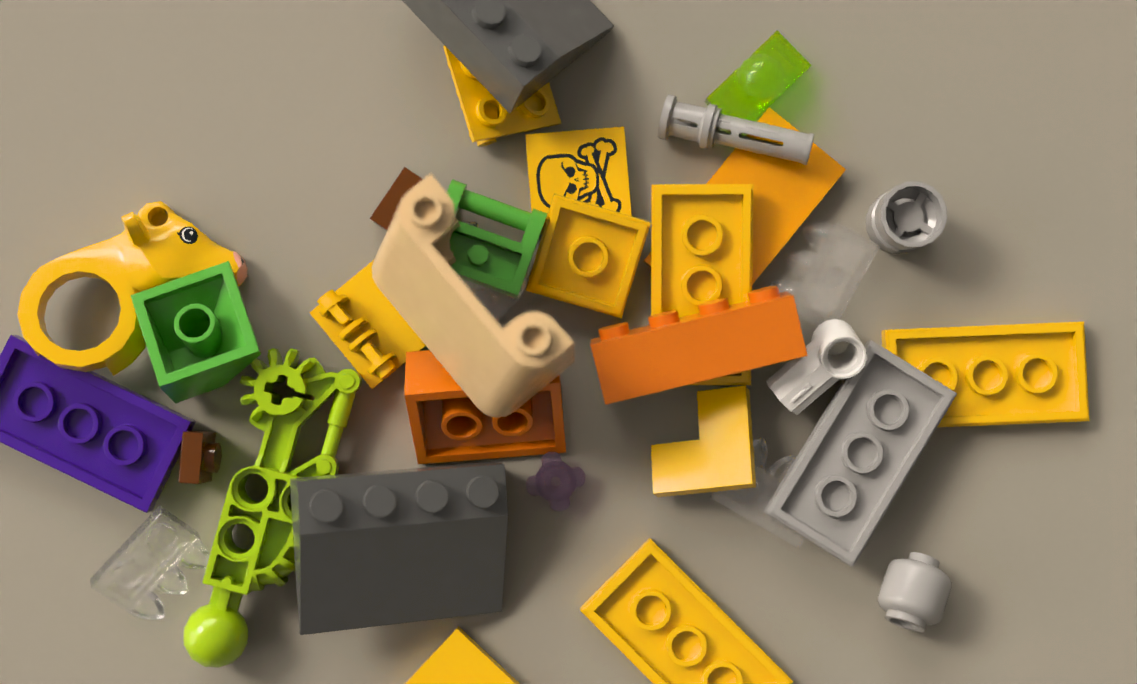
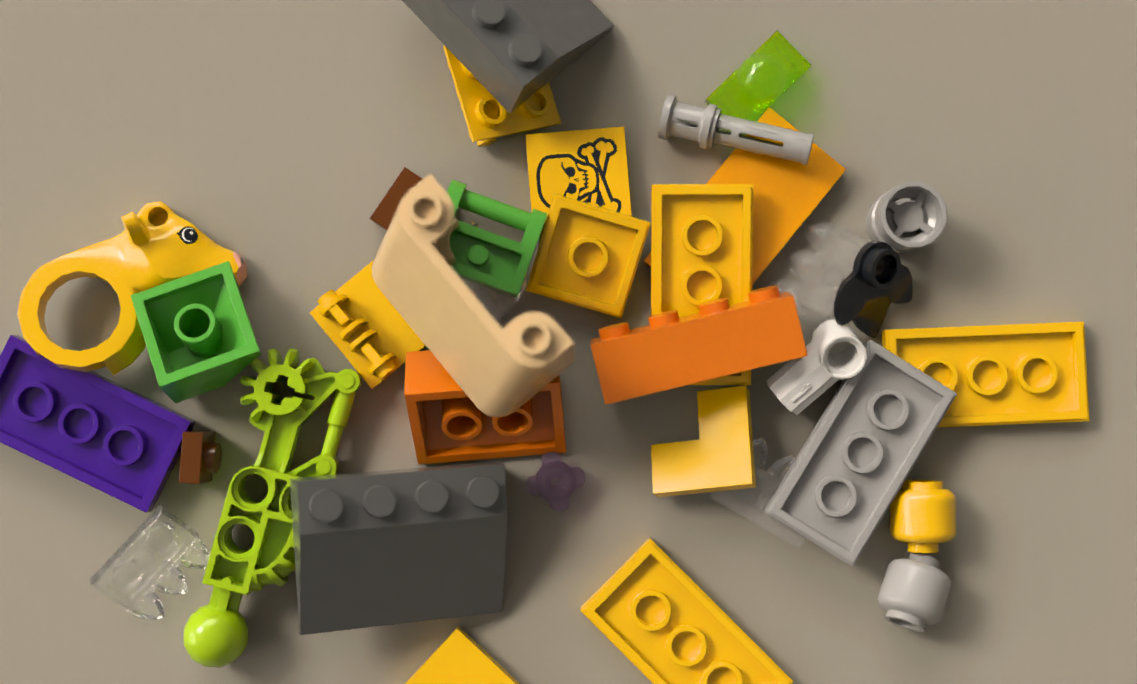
none -> black plate [834,241,913,338]
none -> yellow head [890,480,956,553]

